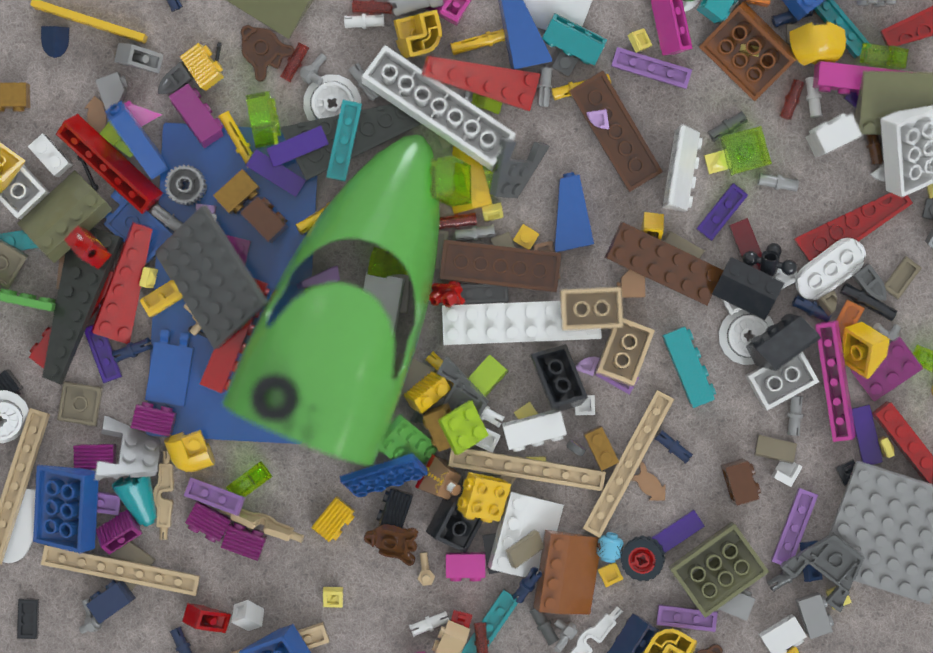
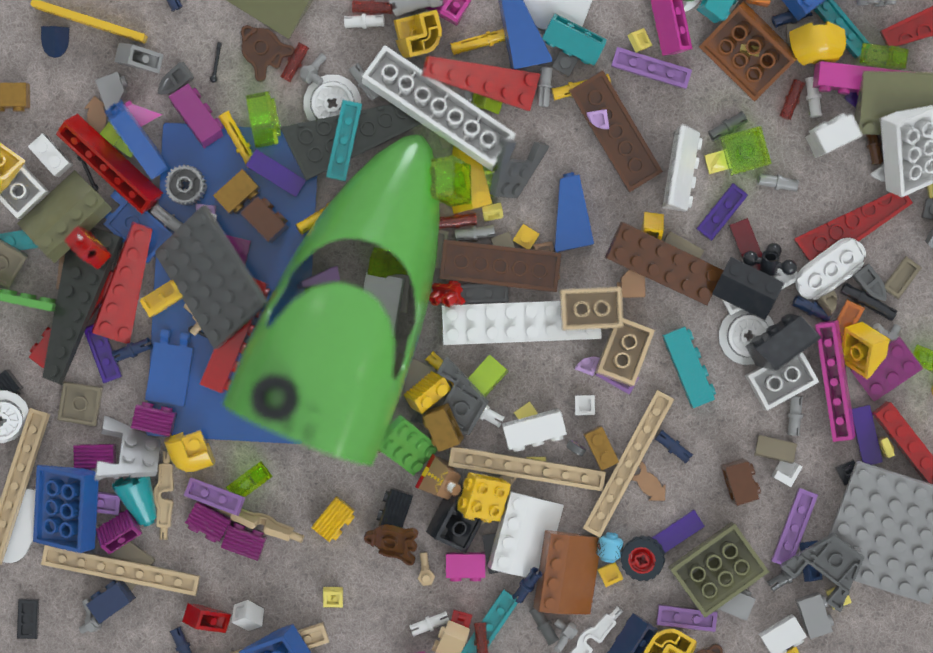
light yellow tile [139,267,158,288] -> none
yellow brick [180,43,224,91] -> none
dark purple tile [266,126,329,167] -> none
blue tile [340,453,428,497] -> none
lime plate [438,401,489,455] -> none
white plate [475,428,501,453] -> none
dark tan tile [505,530,544,569] -> none
black slope [530,344,588,411] -> none

